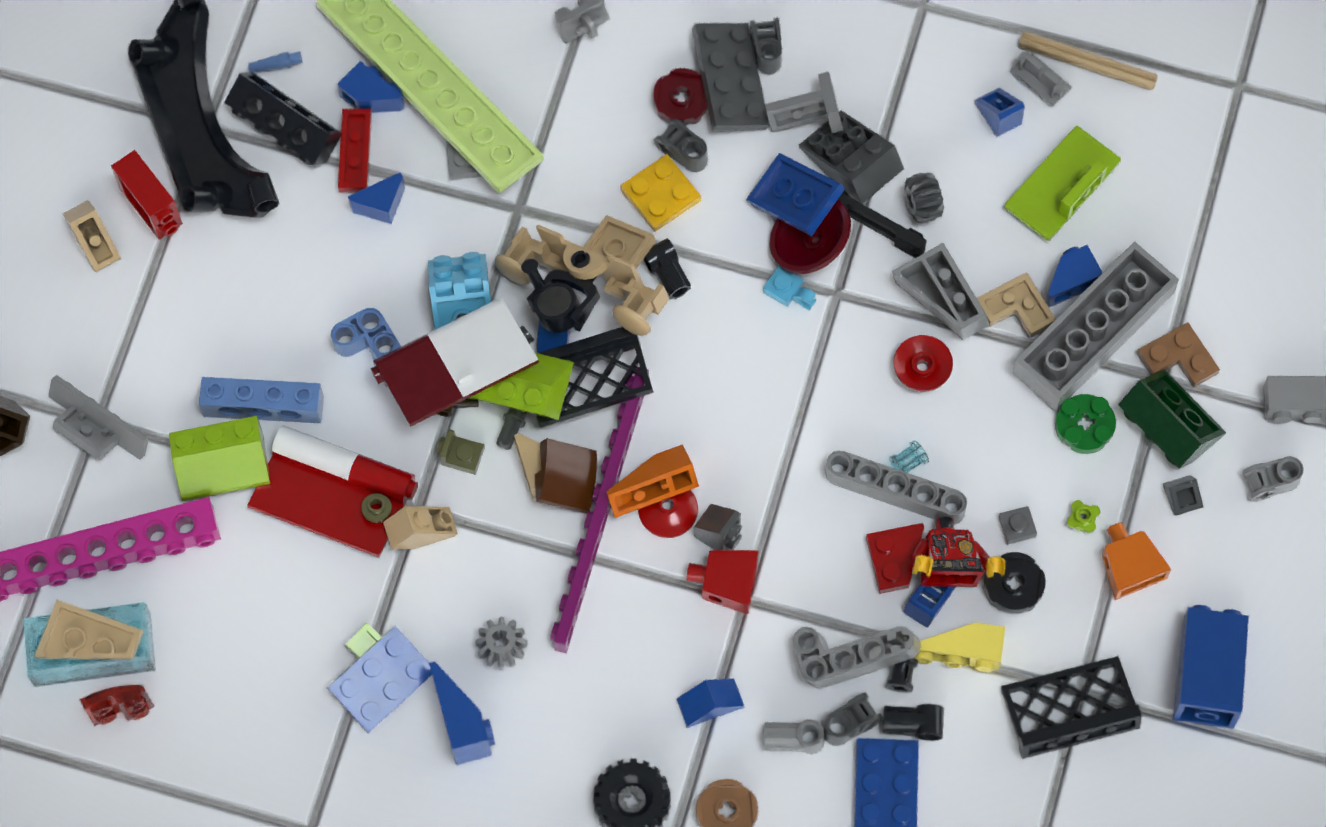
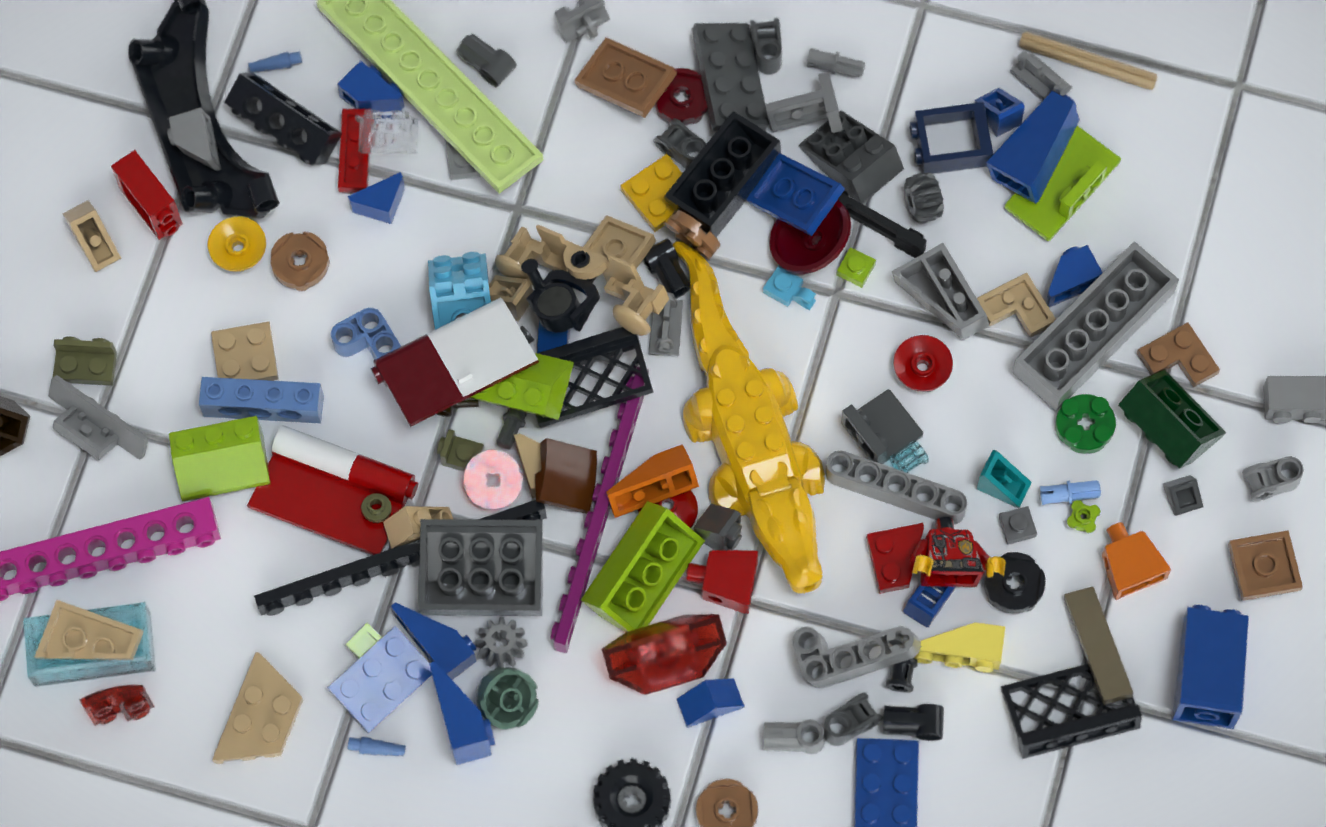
none -> olive bracket [53,336,117,386]
none -> light grey slope [167,107,221,171]
none -> yellow dish [208,217,266,272]
none -> tan plate [211,321,279,381]
none -> tan wing [212,652,303,764]
none -> black plate [254,500,547,616]
none -> medium nougat plate [271,232,330,291]
none -> medium blue animal [348,737,406,756]
none -> clear bracket [355,110,419,154]
none -> blue slope [391,602,477,680]
none -> dark grey slope [418,519,543,616]
none -> dark grey piece [457,33,517,87]
none -> clear red plate [463,449,524,510]
none -> sand green cylinder [476,667,539,730]
none -> tan slope [489,275,533,321]
none -> medium nougat plate [574,37,677,118]
none -> lime slope [581,501,705,640]
none -> clear red wedge [601,614,727,695]
none -> light grey hinge [649,293,683,356]
none -> black slope [664,111,781,237]
none -> medium nougat plate [665,210,721,260]
none -> yellow animal [673,241,825,594]
none -> light grey axle [807,48,865,77]
none -> lime plate [836,247,876,288]
none -> dark grey bracket [841,389,923,464]
none -> dark blue window [909,102,993,174]
none -> teal slope [977,450,1032,508]
none -> blue slope [986,91,1080,204]
none -> light blue axle [1040,480,1101,505]
none -> dark tan tile [1064,586,1133,705]
none -> medium nougat plate [1228,530,1303,601]

